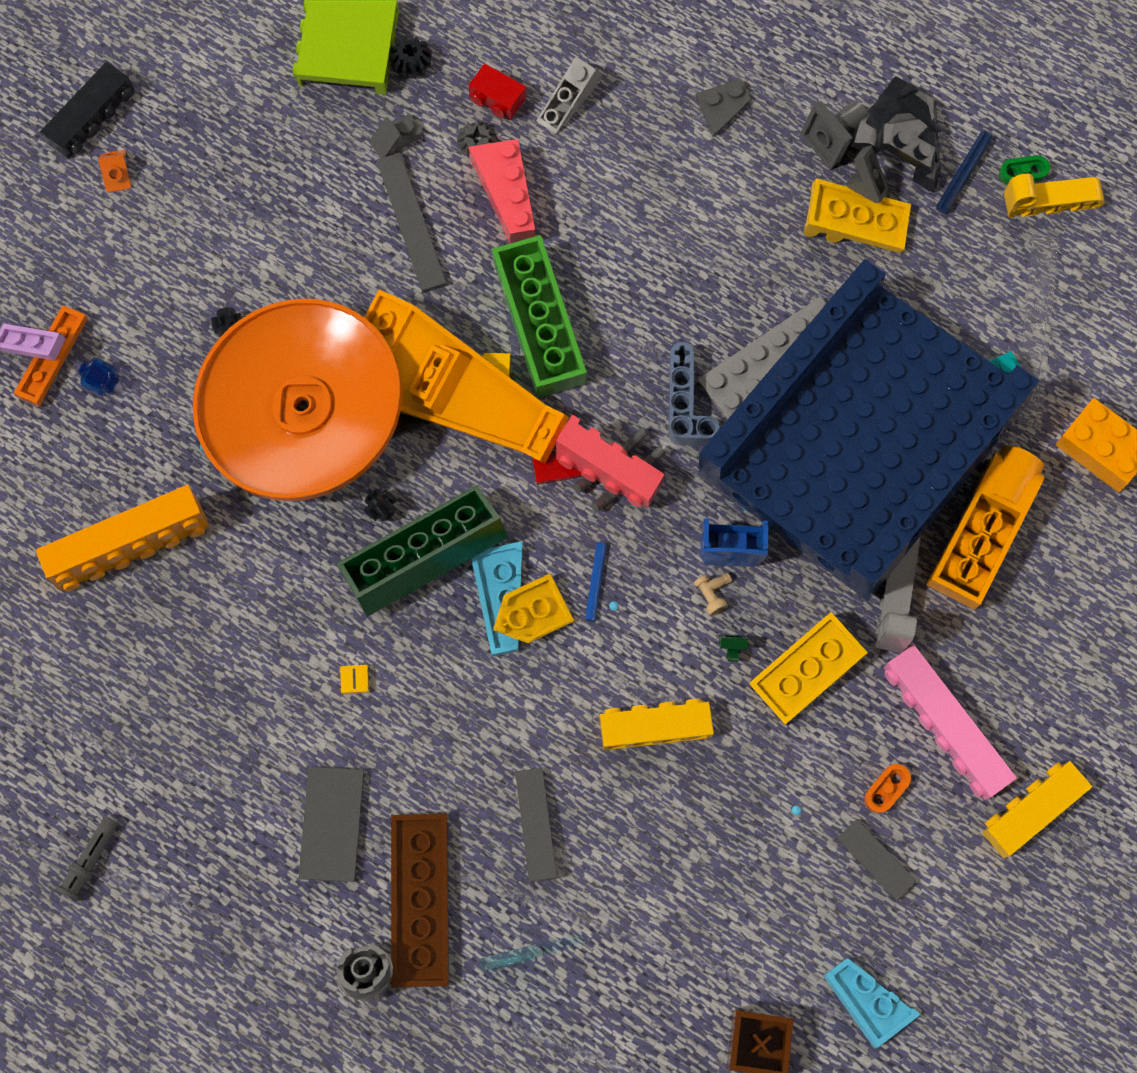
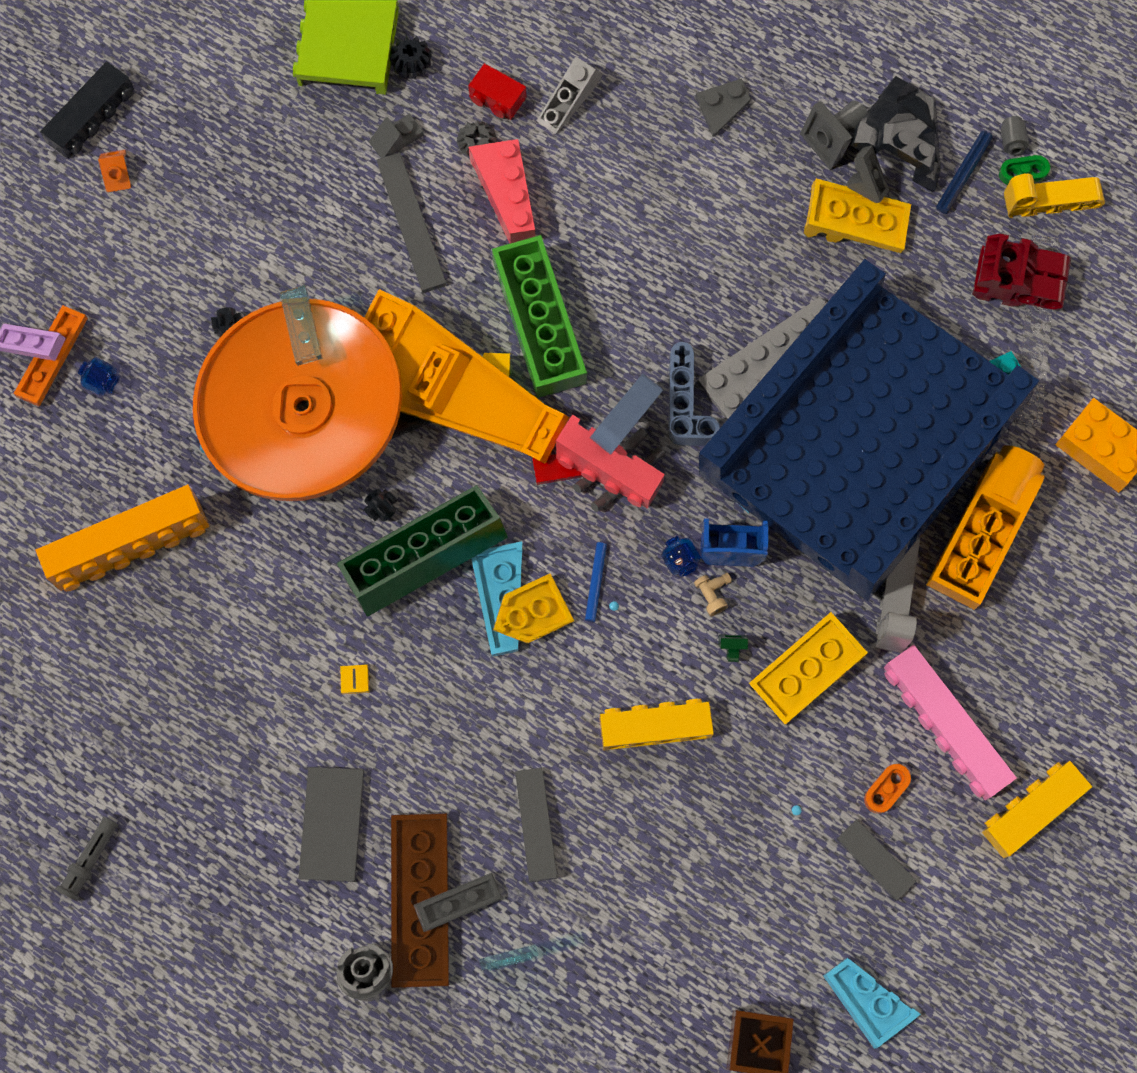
none -> clear light blue tile [279,285,323,366]
none -> dark grey tile [414,873,502,932]
none -> sand blue beam [590,374,663,455]
none -> clear blue head [661,536,701,577]
none -> dark red connector [972,233,1071,310]
none -> dark grey brick [1001,116,1029,156]

